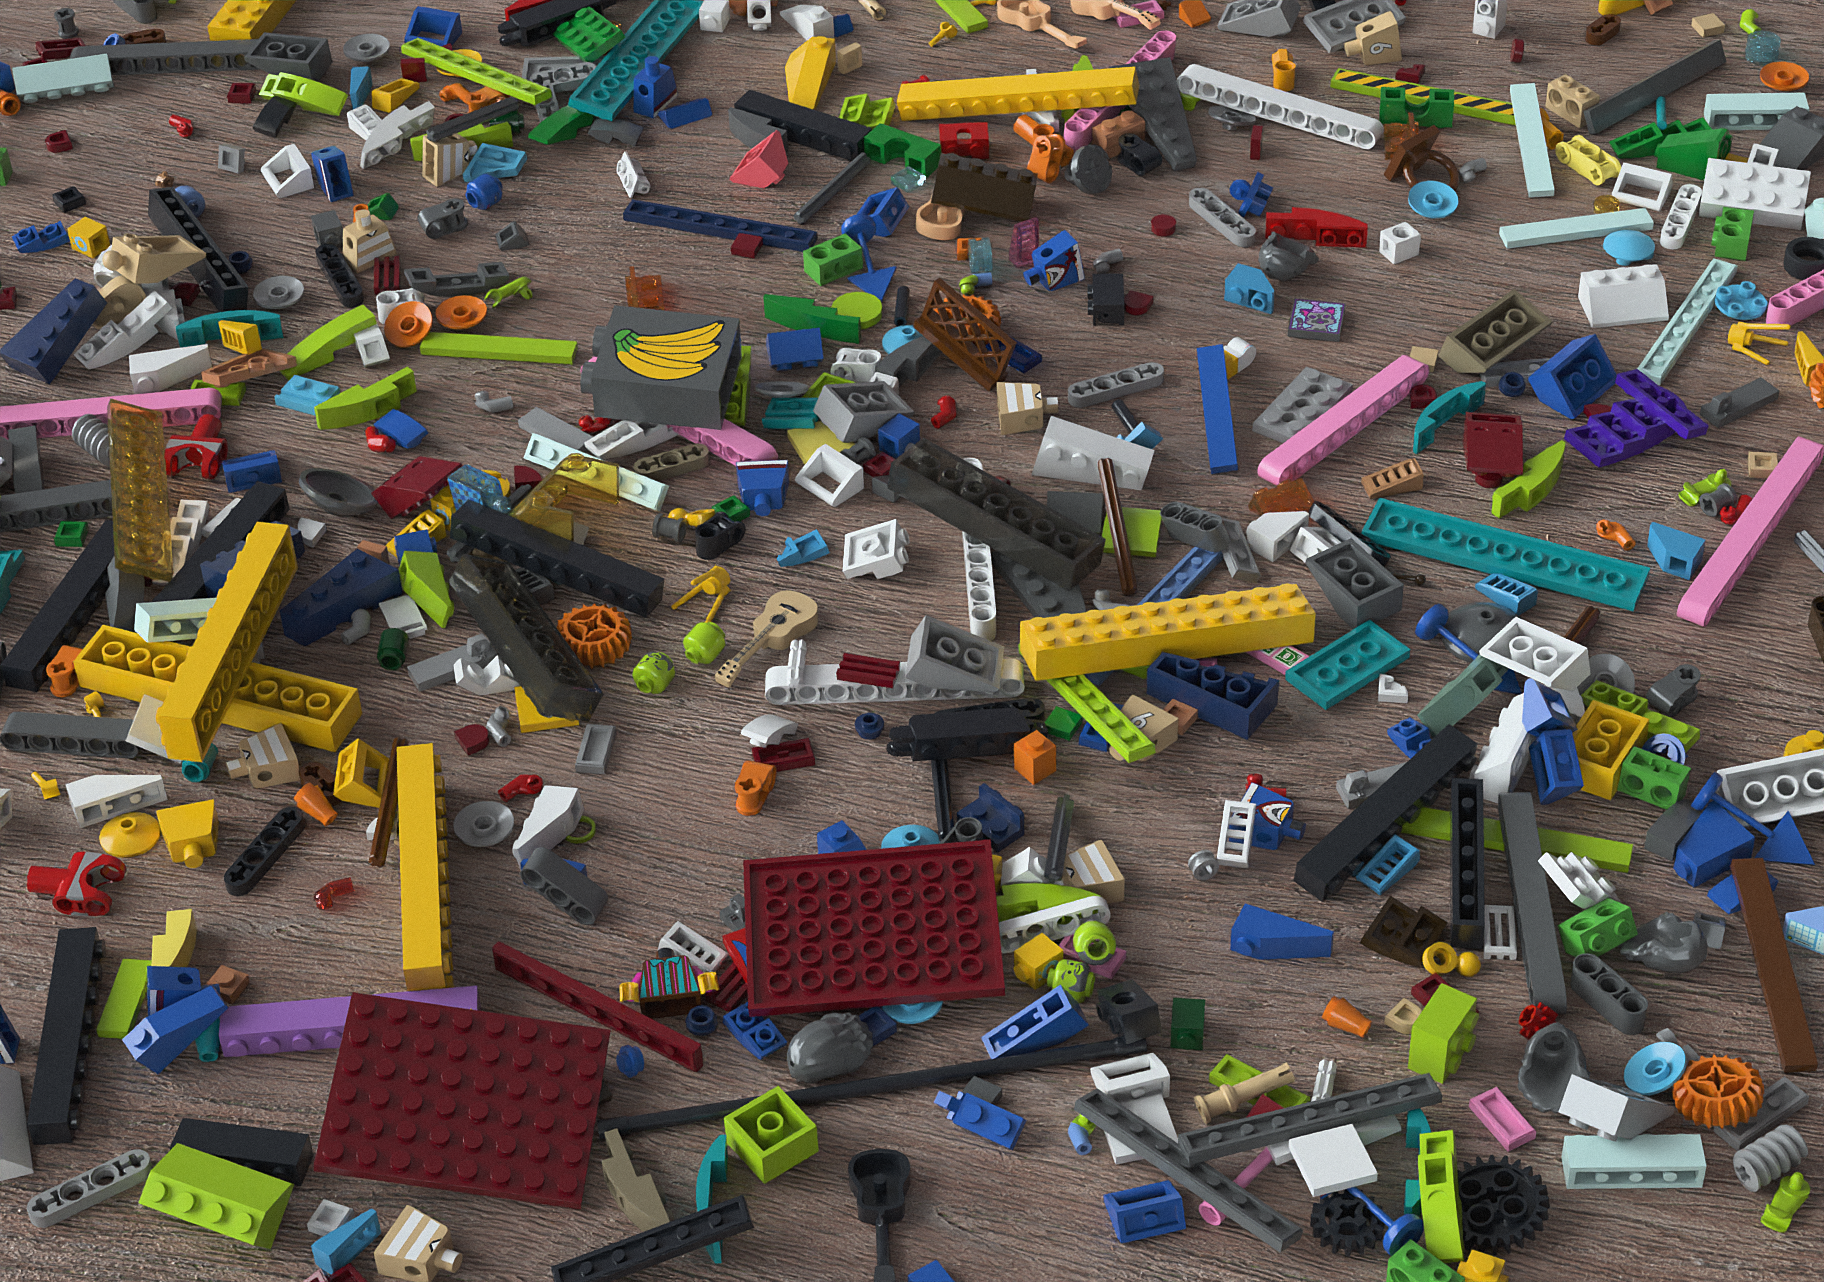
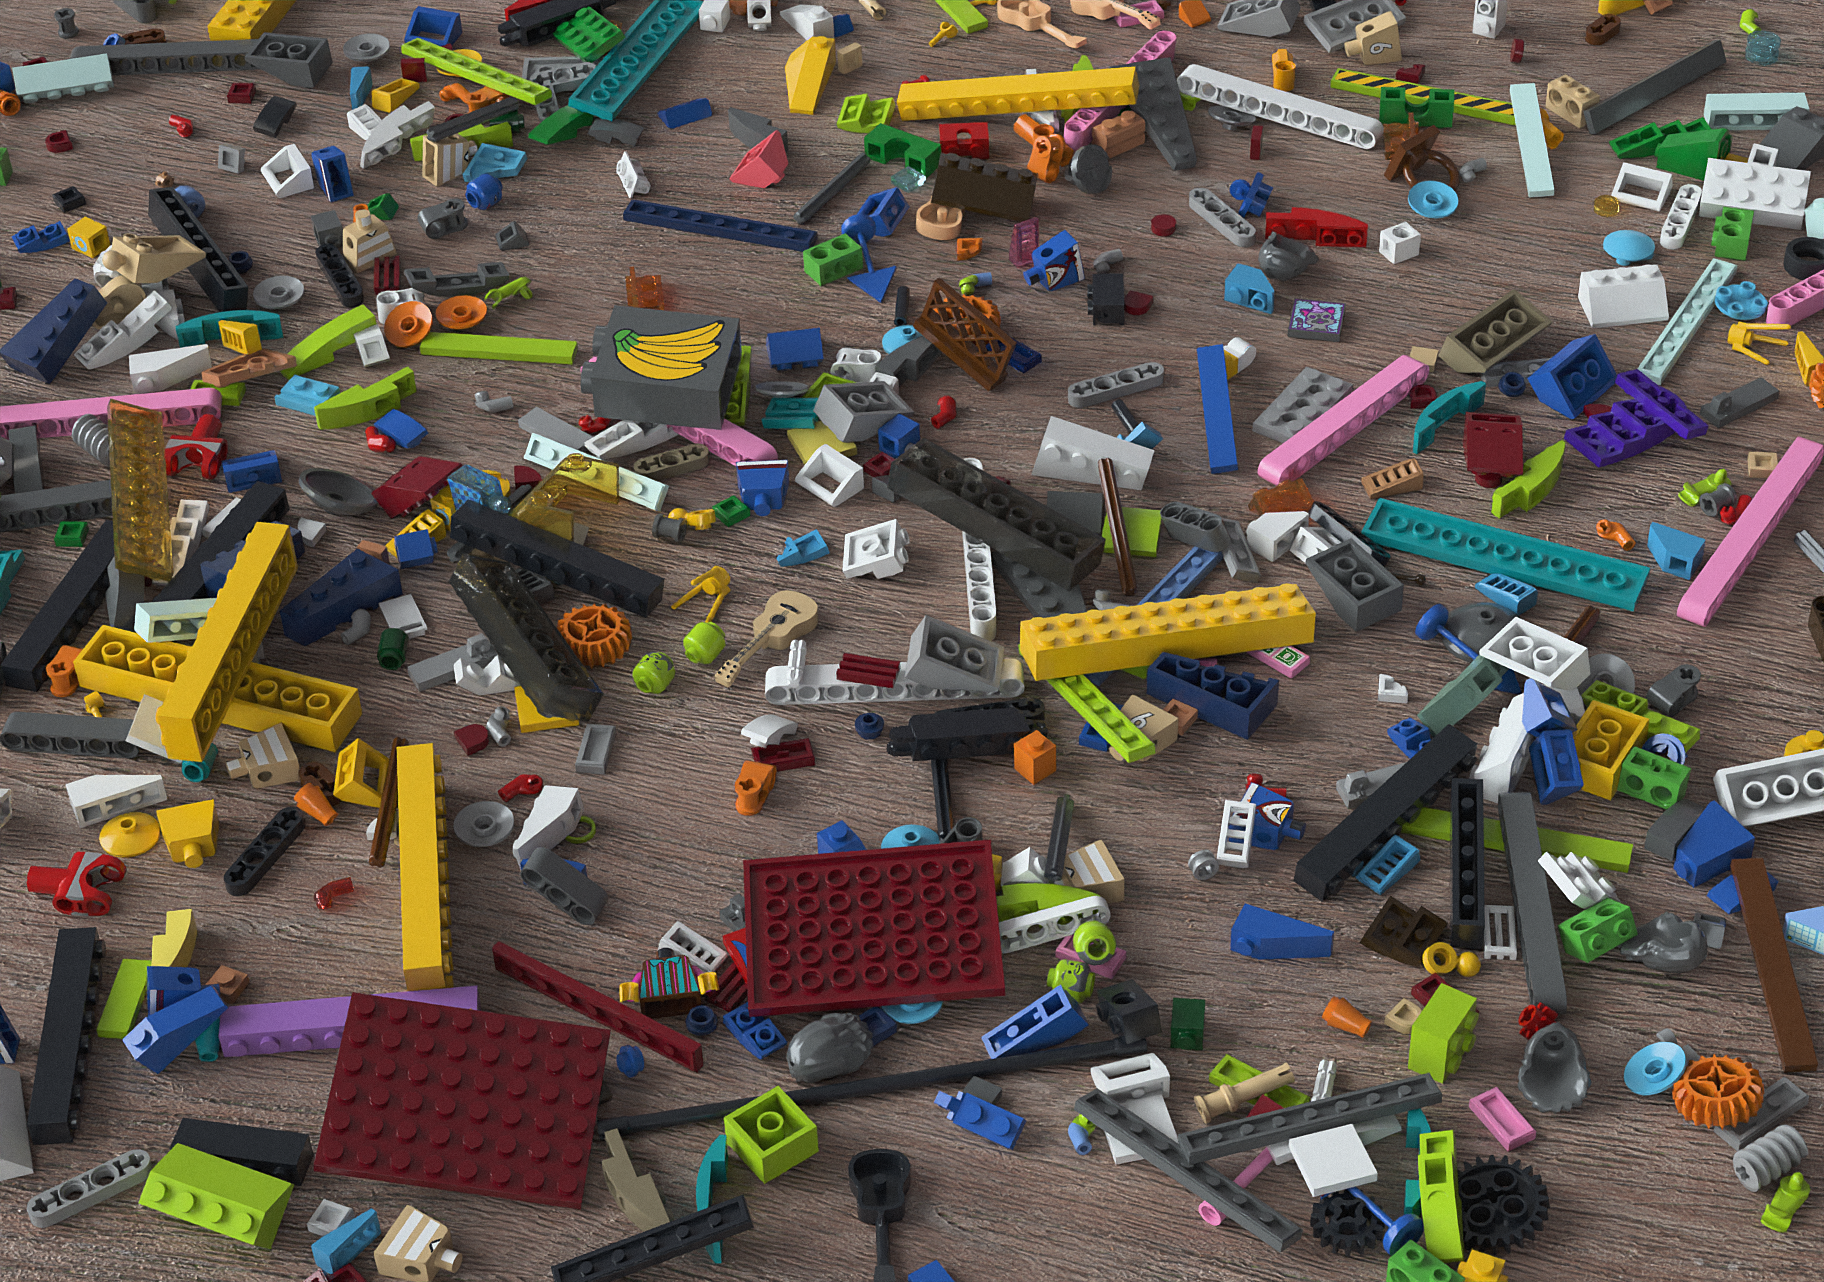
yellow hand [31,772,60,800] -> none
dark red tile [36,38,86,60] -> none
dark red tile [170,282,201,306] -> none
lime slope [259,72,348,116] -> none
lime slope [399,551,454,628] -> none
blue torso [633,56,678,119] -> none
black piece [695,511,746,560] -> none
dark red tile [730,233,763,259] -> none
black brick [734,90,872,161] -> none
green slope [763,294,861,344] -> none
lime tile [831,292,883,329] -> none
dark grey bush [840,436,876,465] -> none
dark blue bracket [957,783,1025,853] -> none
clear light blue wheel [968,237,993,274] -> none
tan torso [997,382,1058,435] -> none
yellow brick [1013,933,1063,990] -> none
green tile [1045,706,1083,741] -> none
blue tile [1103,1180,1186,1244] -> none
black piece [1118,133,1163,176] -> none
teal plate [1285,620,1410,710] -> none
light aqua tile [1499,208,1654,249] -> none
light yellow piece [1555,135,1621,185] -> none
slope [1559,1074,1675,1142] -> none
light aqua brick [1561,1133,1707,1189] -> none
dark grey beam [1570,953,1648,1035] -> none
teal bar [1656,96,1667,130] -> none
tan tile [1691,13,1725,38] -> none
blue piece [1691,772,1815,865] -> none
orange dish [1760,62,1809,91] -> none

